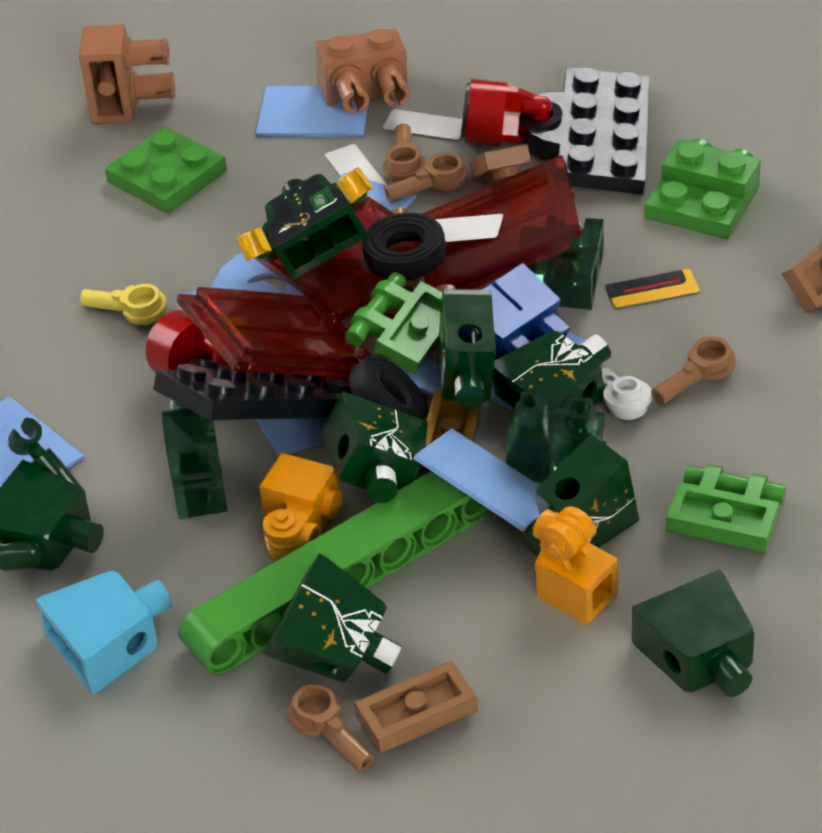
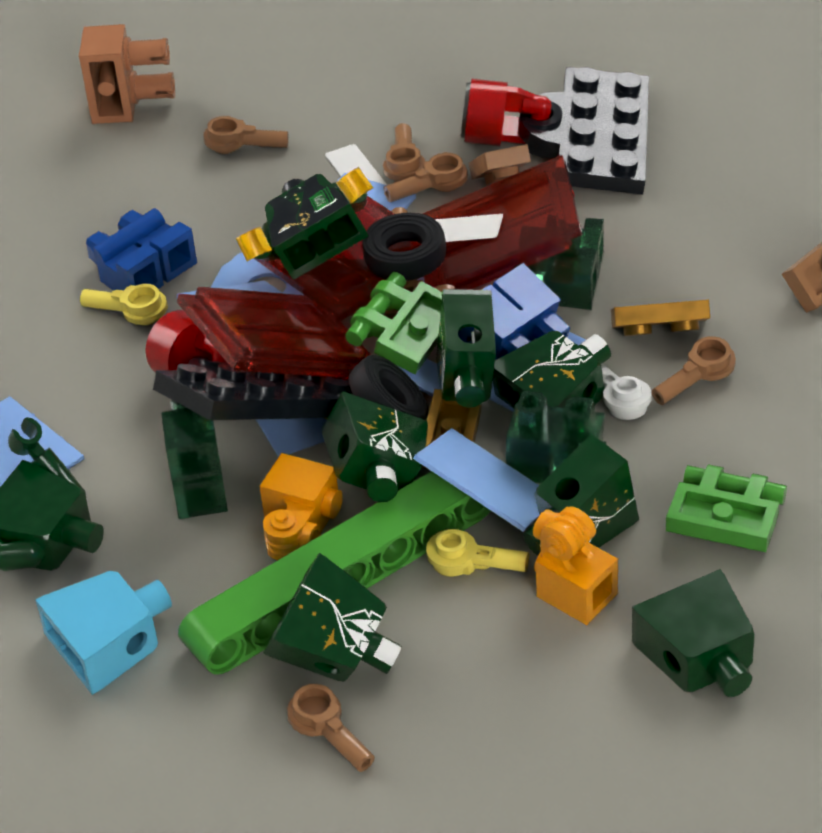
bright green plate [105,126,227,214] -> none
light blue window [256,86,370,137] -> none
nougat brick [315,28,410,113] -> none
medium nougat plate [354,660,478,754] -> none
white sticker [383,109,462,140] -> none
sticker [606,269,700,308] -> none
bright green plate [645,139,761,239] -> none
none -> blue hips [86,208,197,291]
none -> medium nougat plate [203,116,289,154]
none -> light yellow plate [426,529,529,577]
none -> pearl gold plate [611,299,710,336]

